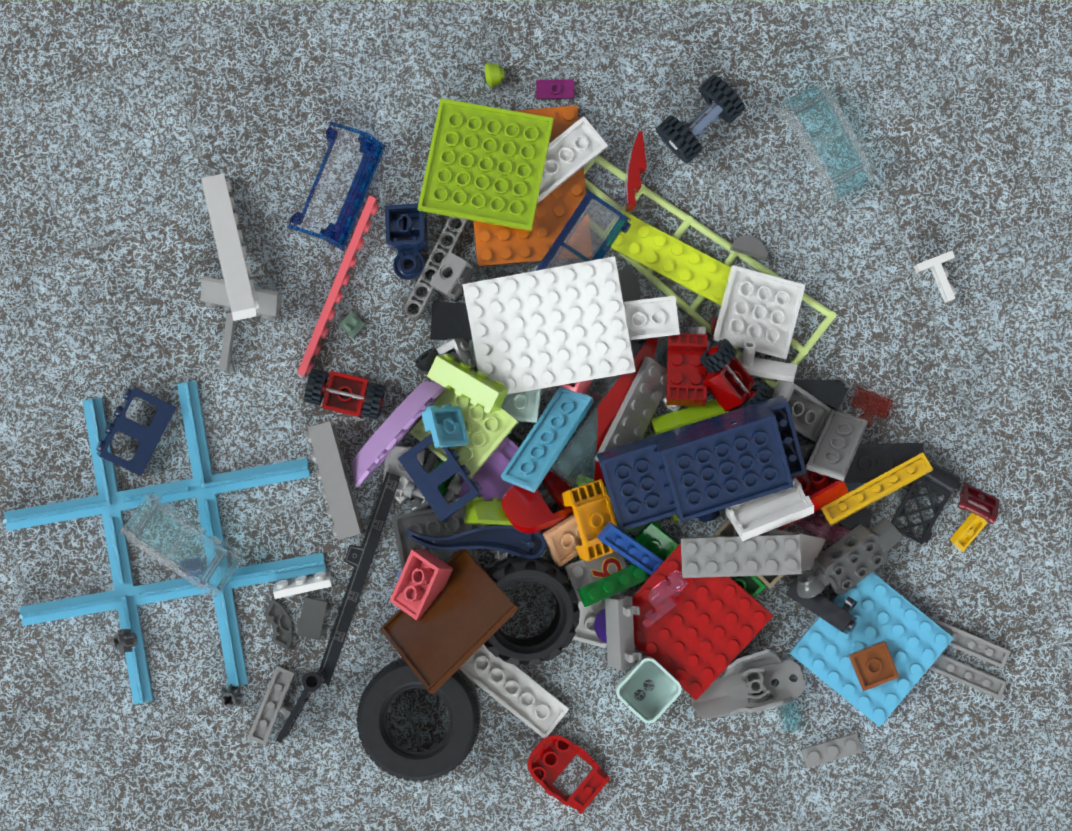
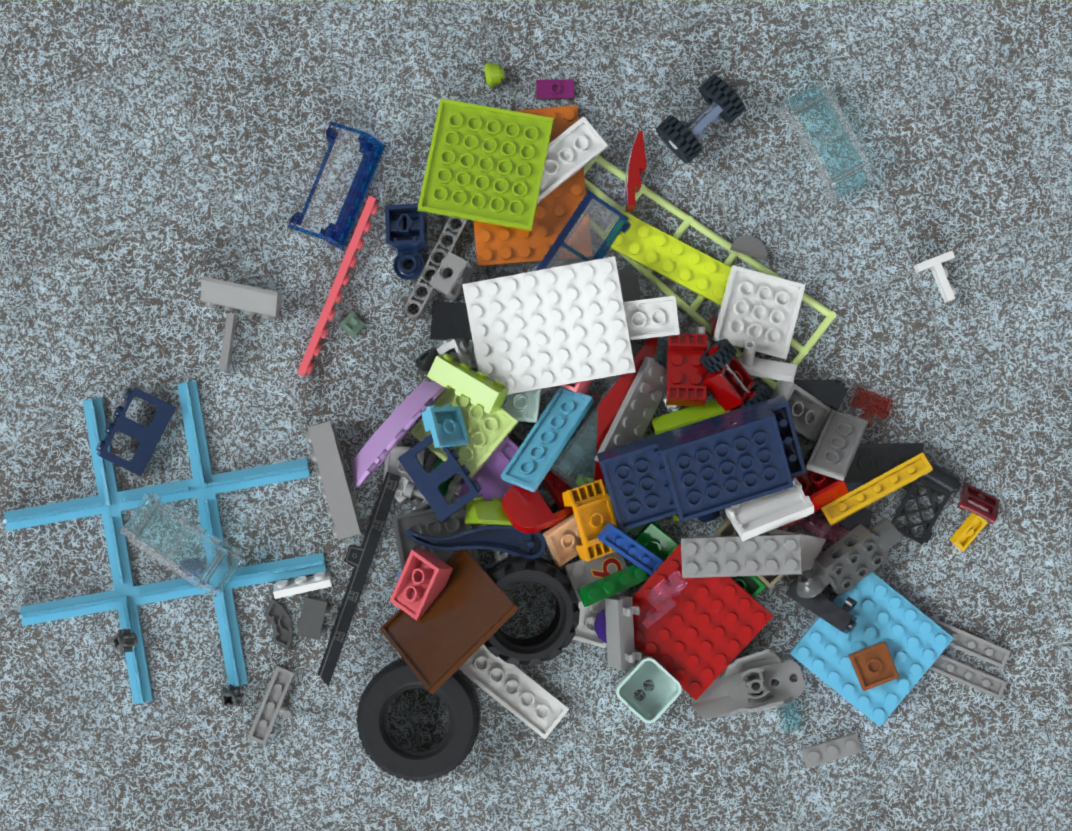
white brick [201,174,259,321] -> none
black piece [276,668,327,743] -> none
brick [304,368,386,419] -> none
red slope [528,735,611,814] -> none

